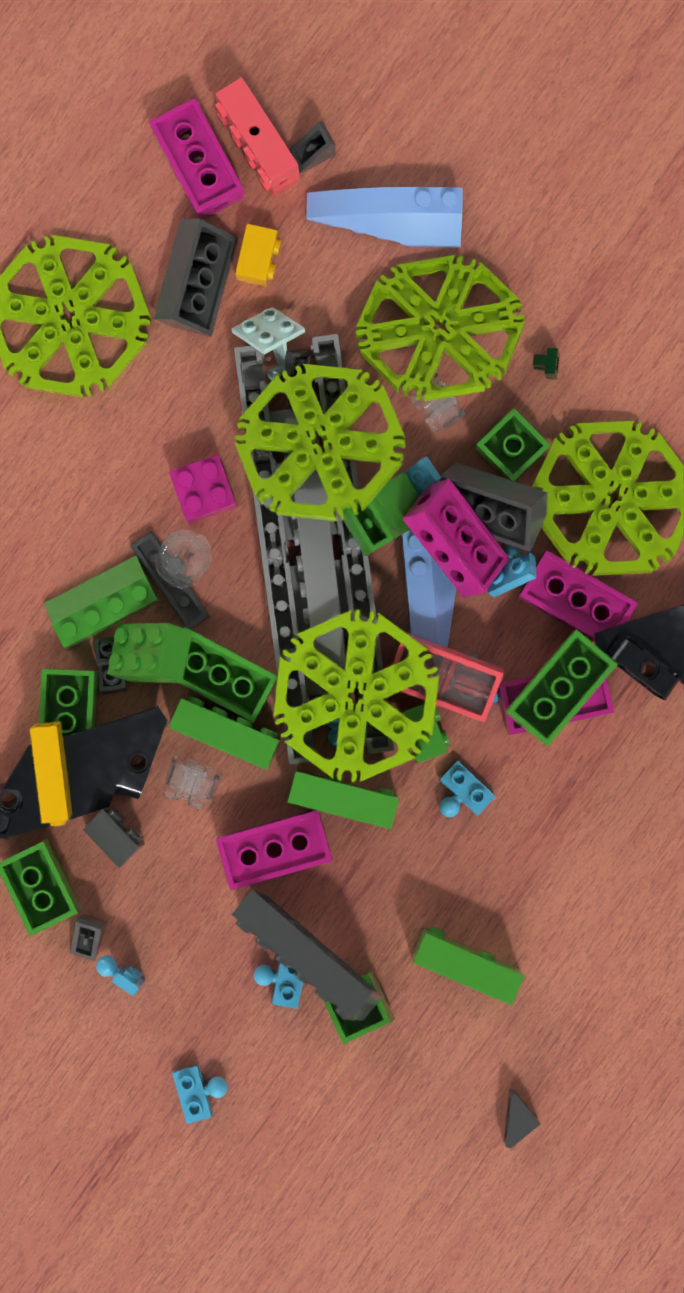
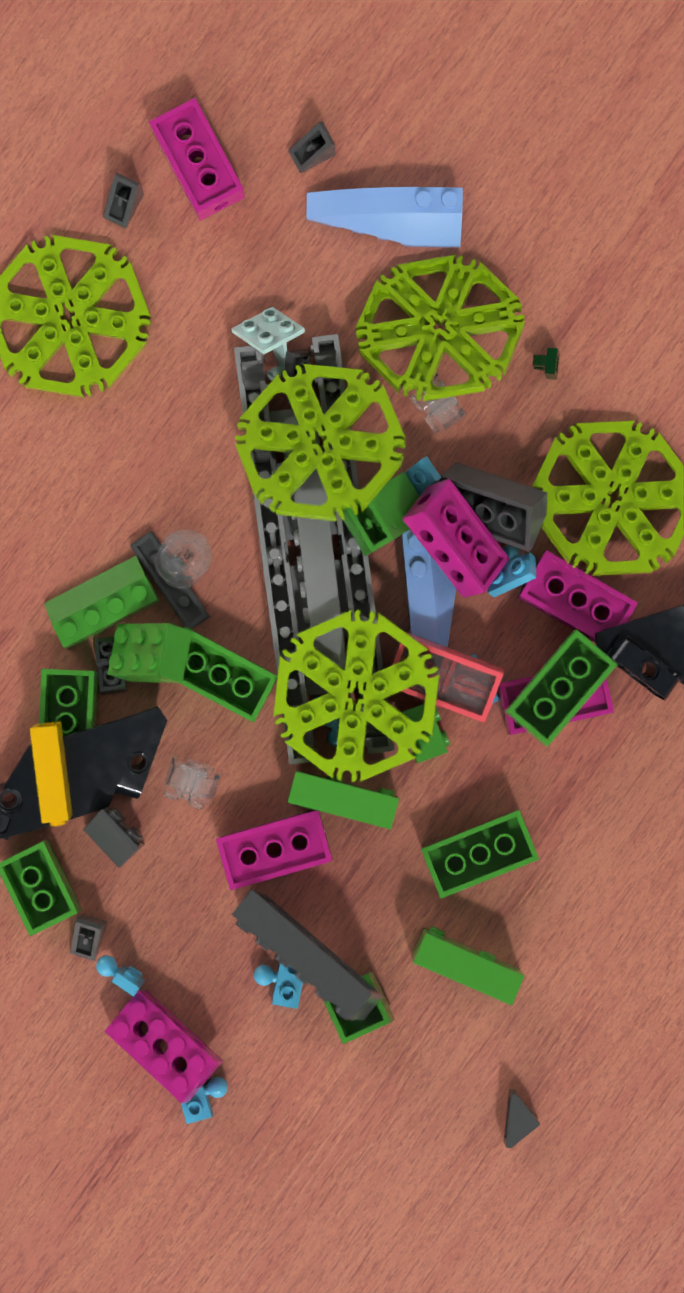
dark grey slope [154,219,238,337] -> none
bright green brick [168,696,281,770] -> none
dark pink brick [169,455,237,524] -> none
coral brick [214,77,300,196] -> none
yellow brick [235,224,282,287] -> none
medium azure plate [439,760,496,818] -> none
bright green brick [475,408,551,481] -> none
none -> dark grey slope [103,172,144,228]
none -> dark pink brick [104,990,223,1104]
none -> bright green brick [421,810,539,898]

